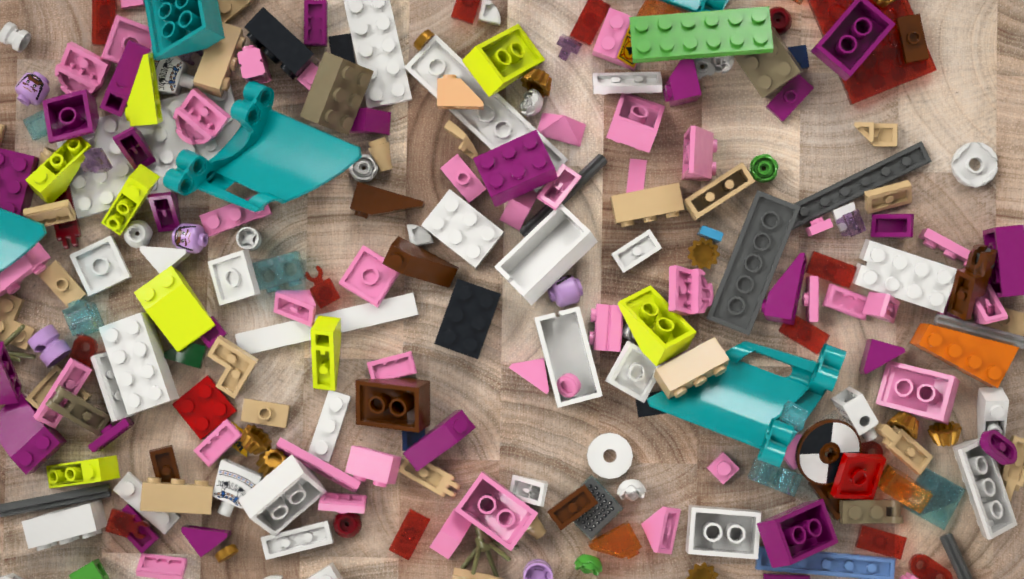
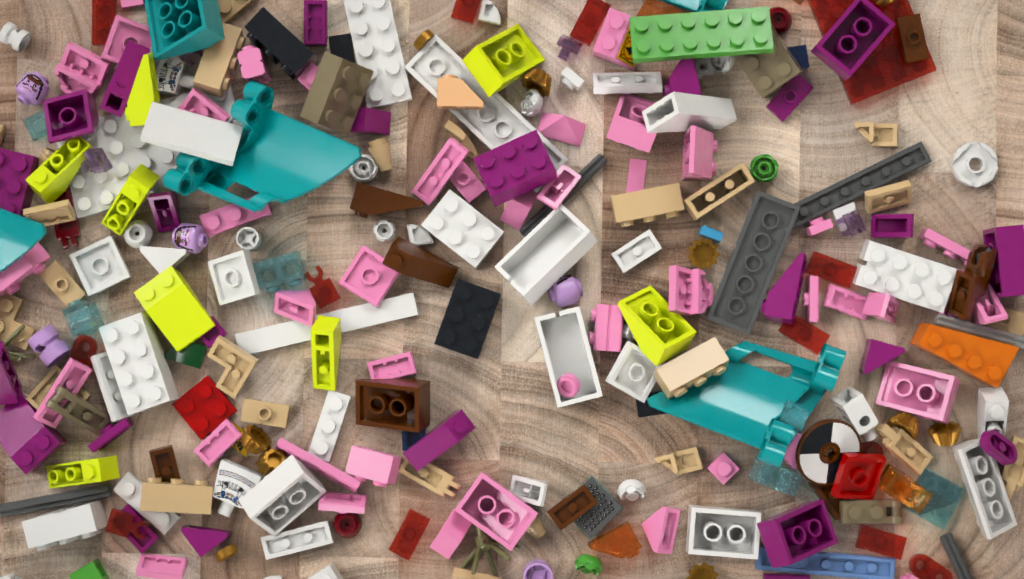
magenta slope [112,126,156,170] -> none
bright pink slope [509,358,549,394] -> none
white tile [587,433,633,479] -> none
none -> white tile [140,101,243,166]
none -> white plate [373,219,396,242]
none -> bright pink plate [411,137,470,206]
none -> white plate [560,66,584,91]
none -> white slope [642,92,737,133]
none -> tan slope [655,446,704,474]

